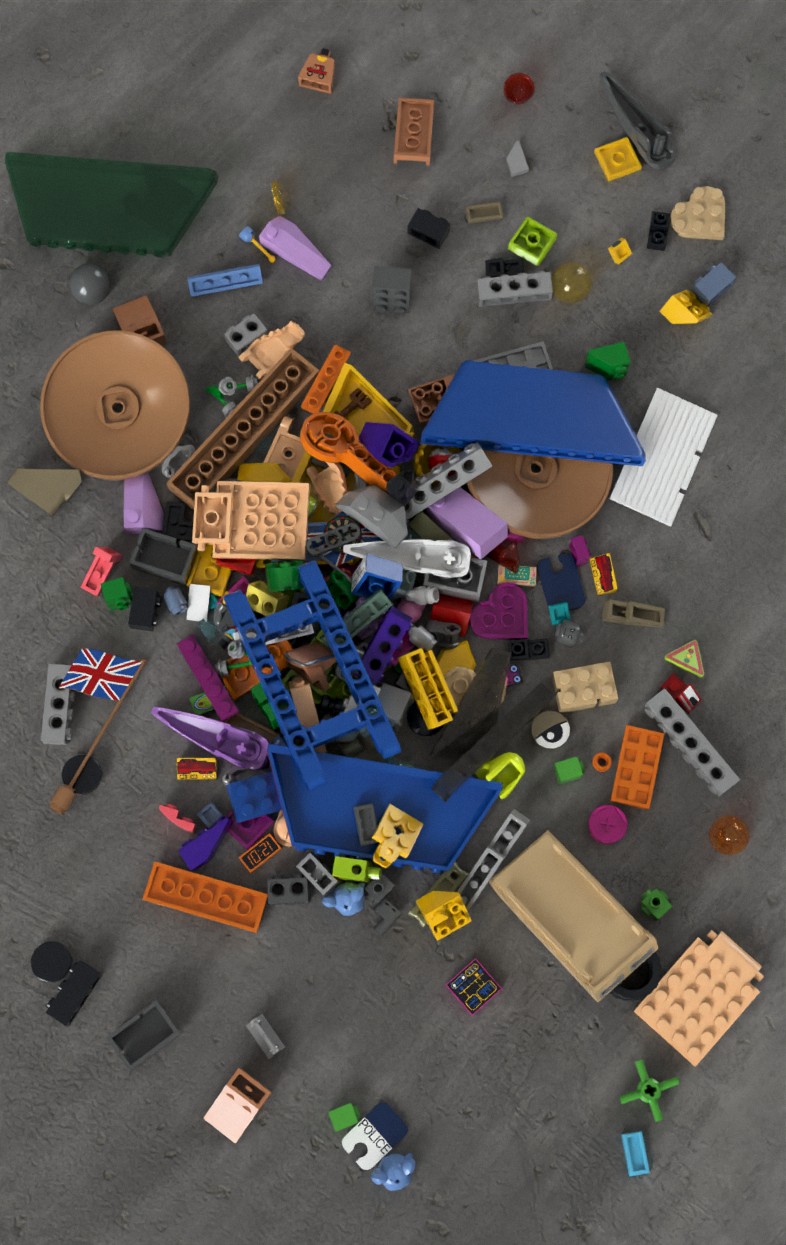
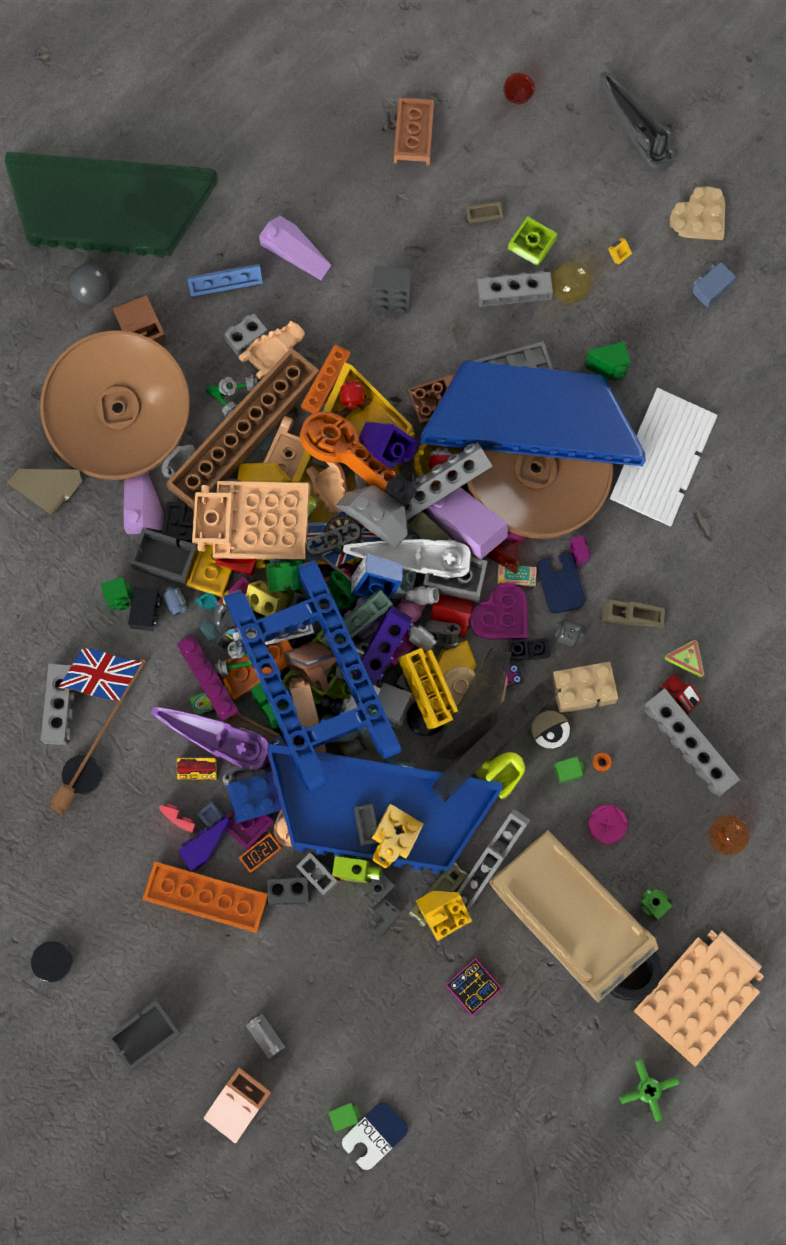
black brick [46,961,103,1026] -> none
coral bracket [80,547,124,596] -> none
white sticker [187,584,210,622] -> none
hinge [239,226,276,263] -> none
clear yellow tile [271,180,285,215] -> none
nougat torso [298,48,335,94] -> none
medium blue hair [322,881,365,916] -> none
medium blue hair [370,1153,415,1191] -> none
black brick [407,208,450,249] -> none
black slope [485,258,524,278] -> none
light grey tile [506,140,529,177] -> none
teal tile [548,602,571,625] -> none
slope [590,553,617,596] -> none
yellow tile [594,136,642,182] -> none
orange plate [610,725,665,810] -> none
medium azure tile [621,1131,650,1176] -> none
black slope [647,211,670,251] -> none
yellow slope [659,290,713,324] -> none
none -> red head [340,381,365,409]

